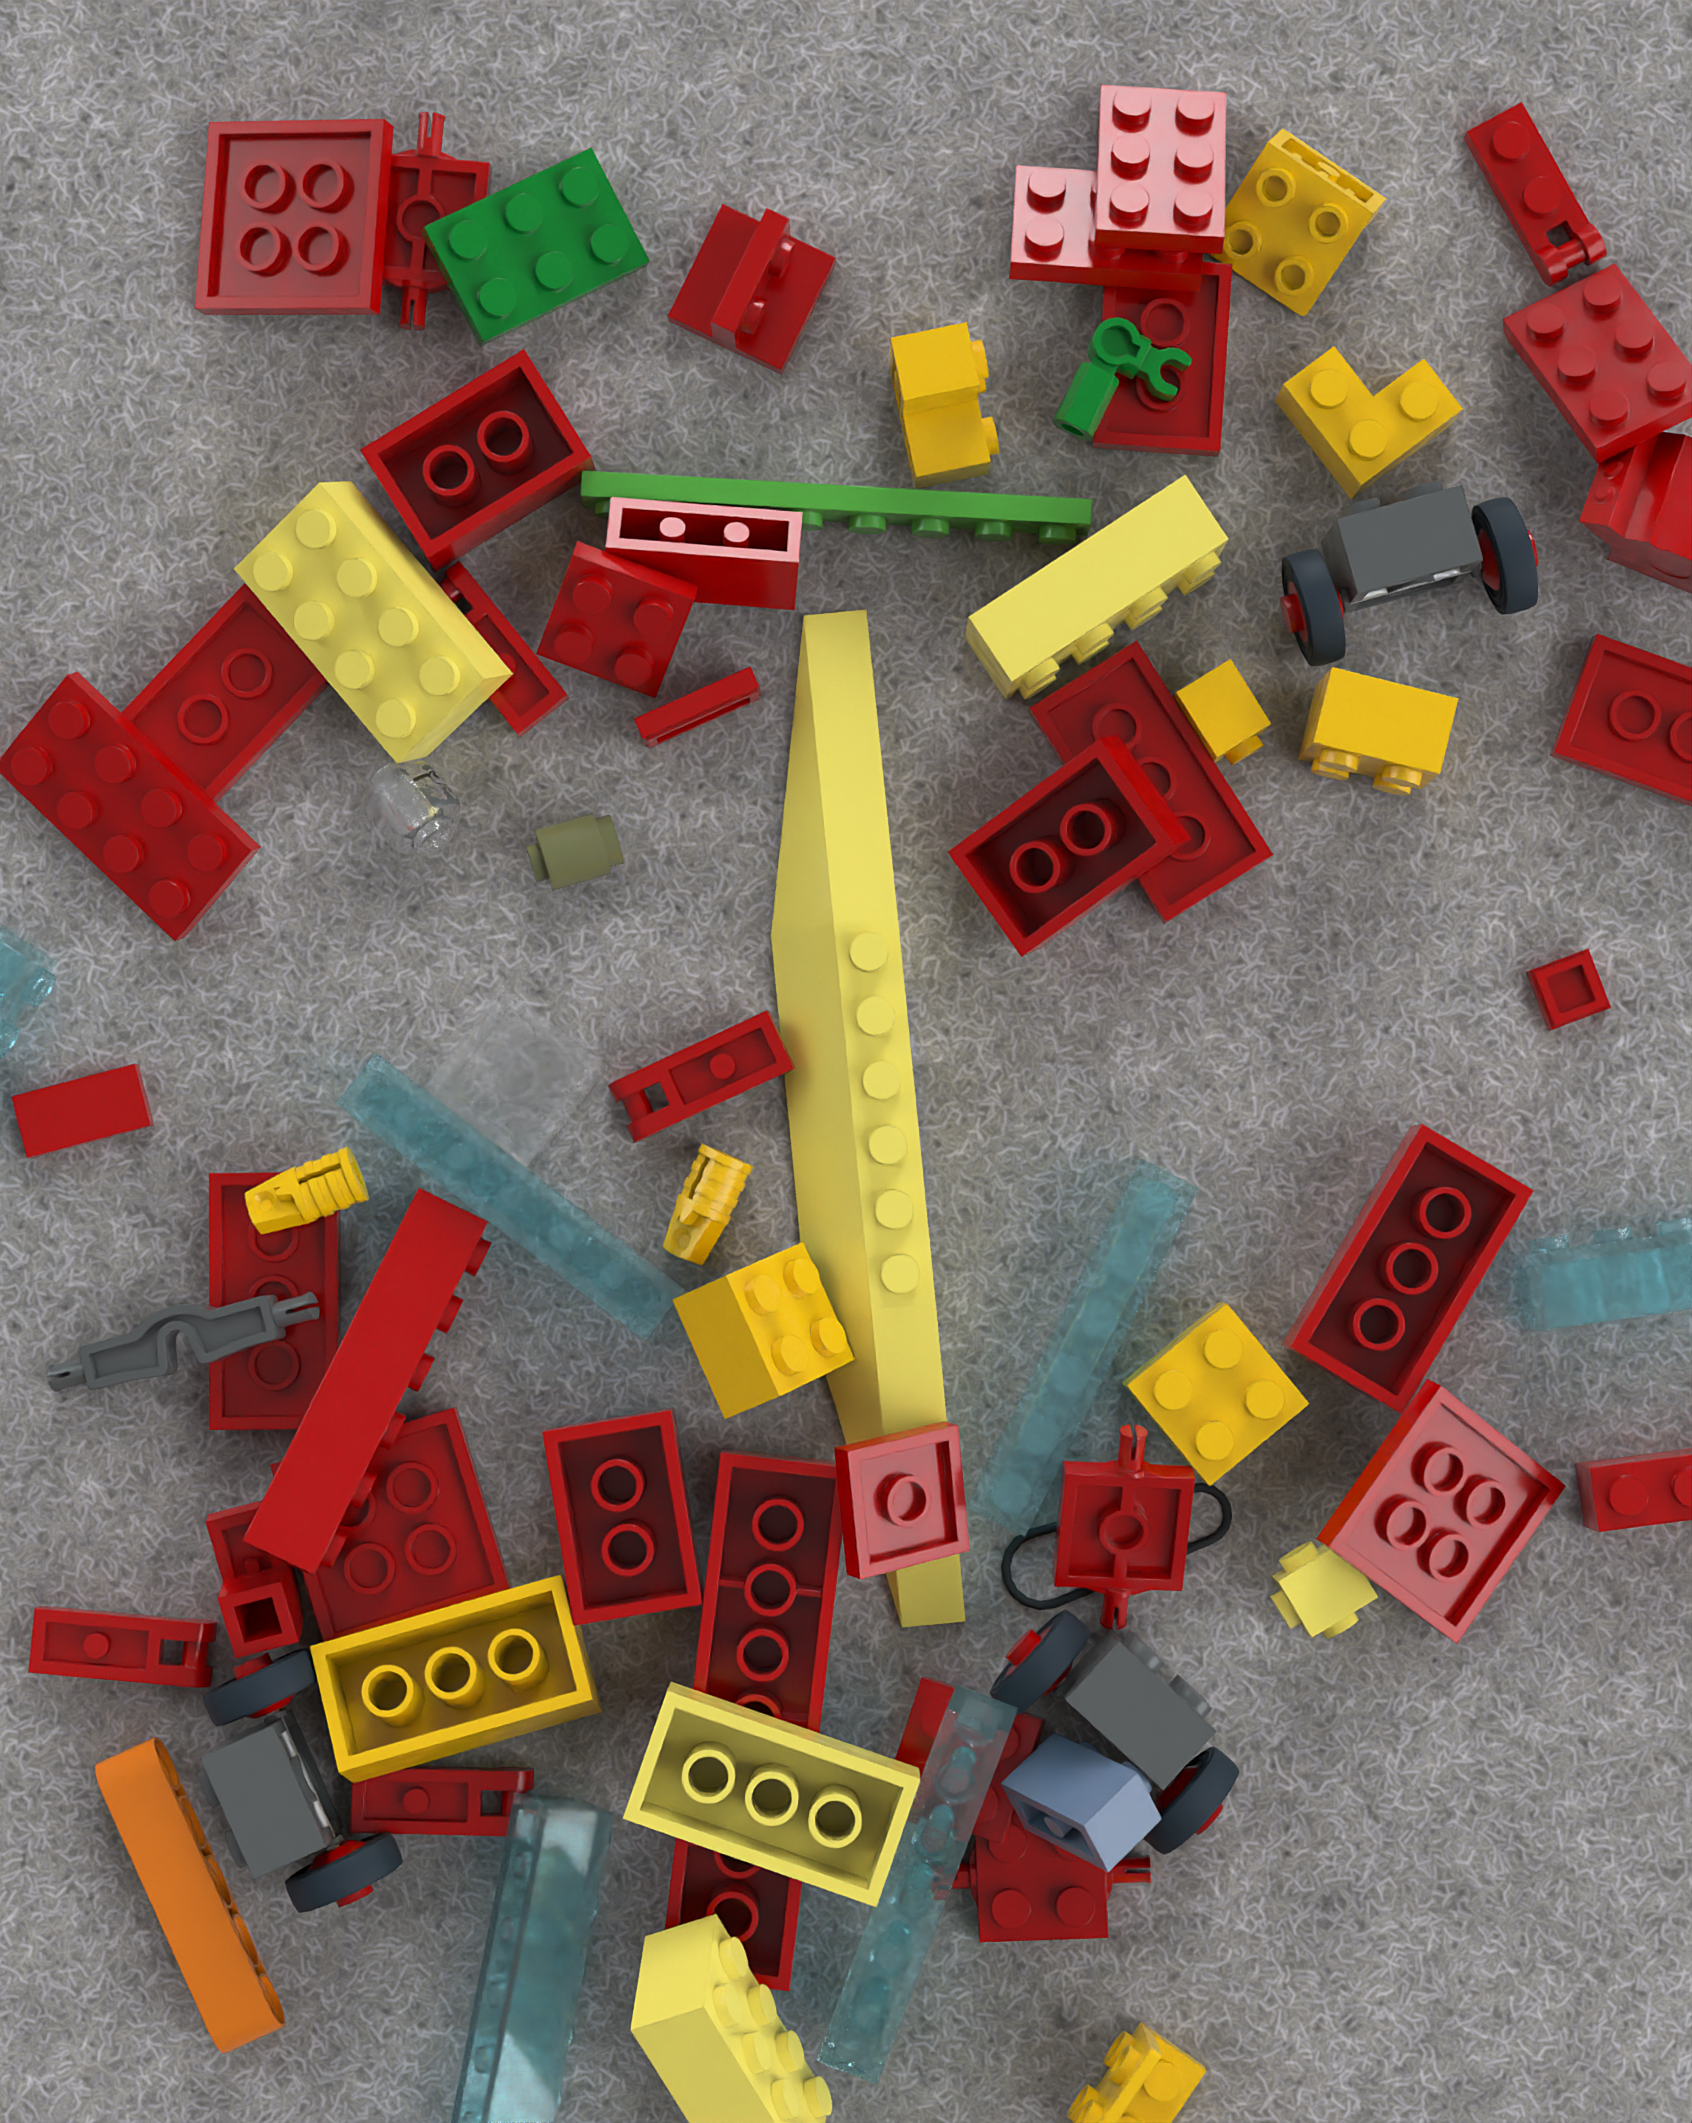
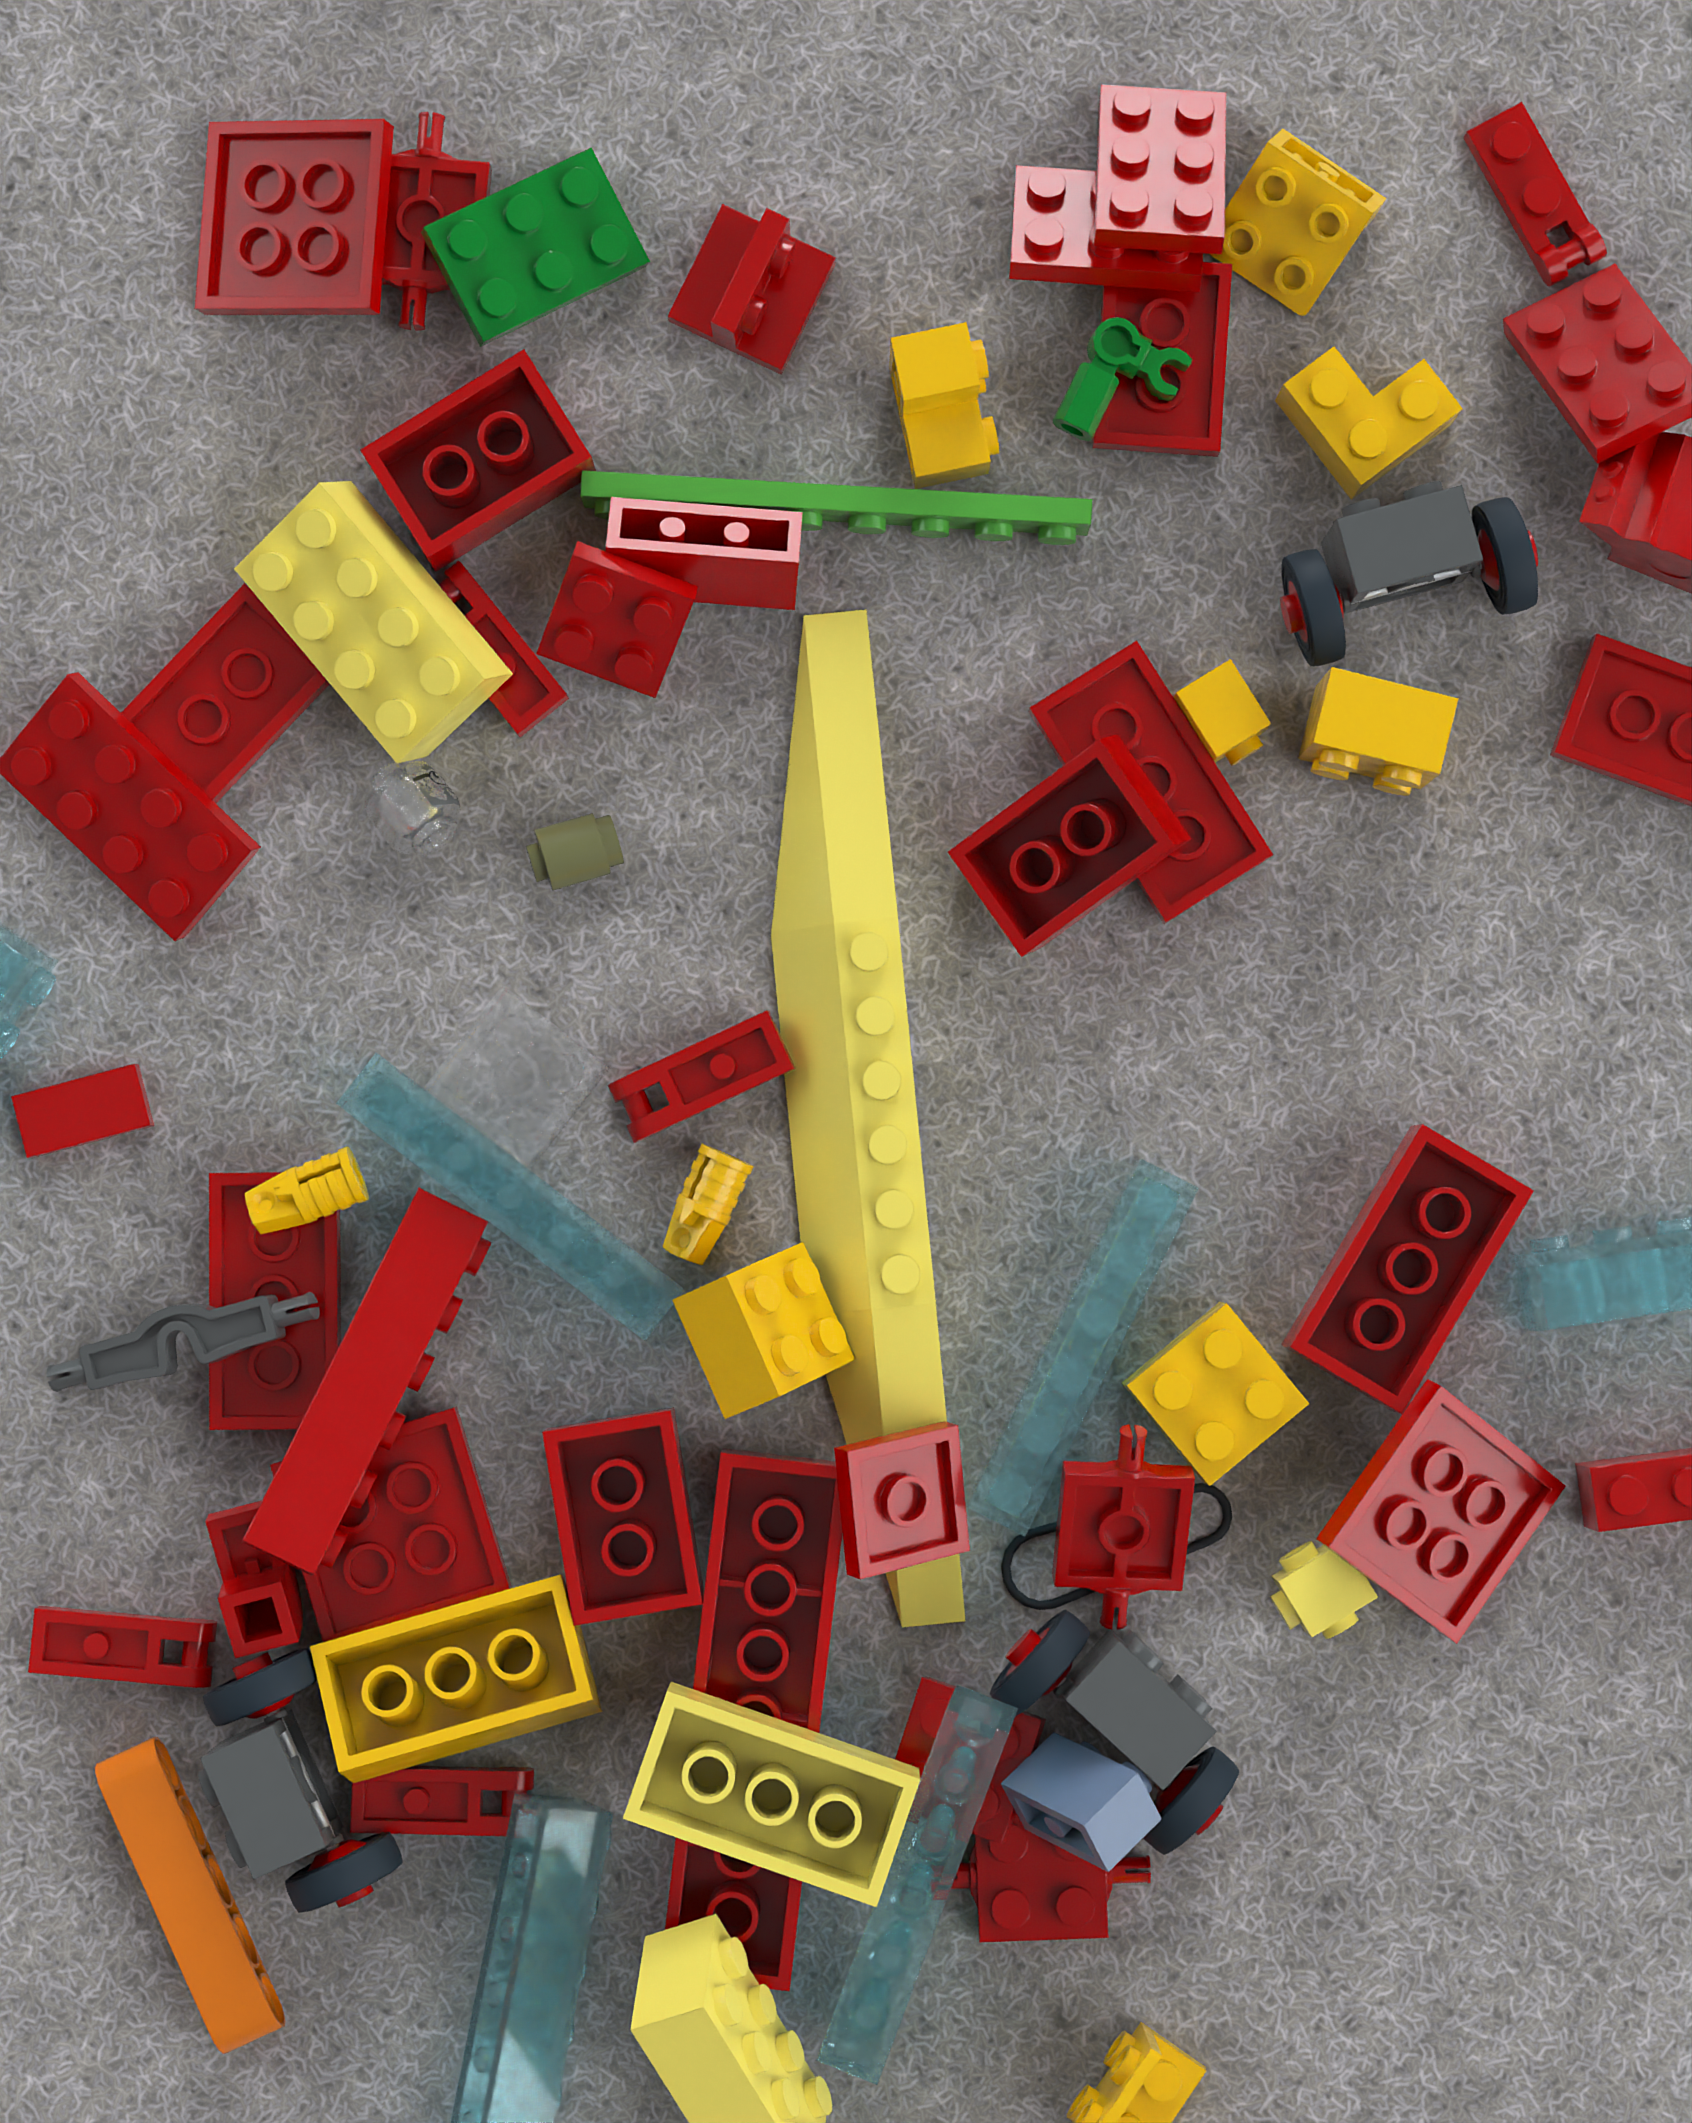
red tile [634,666,761,748] -> none
light yellow brick [964,475,1228,700] -> none
red tile [1526,948,1611,1031] -> none

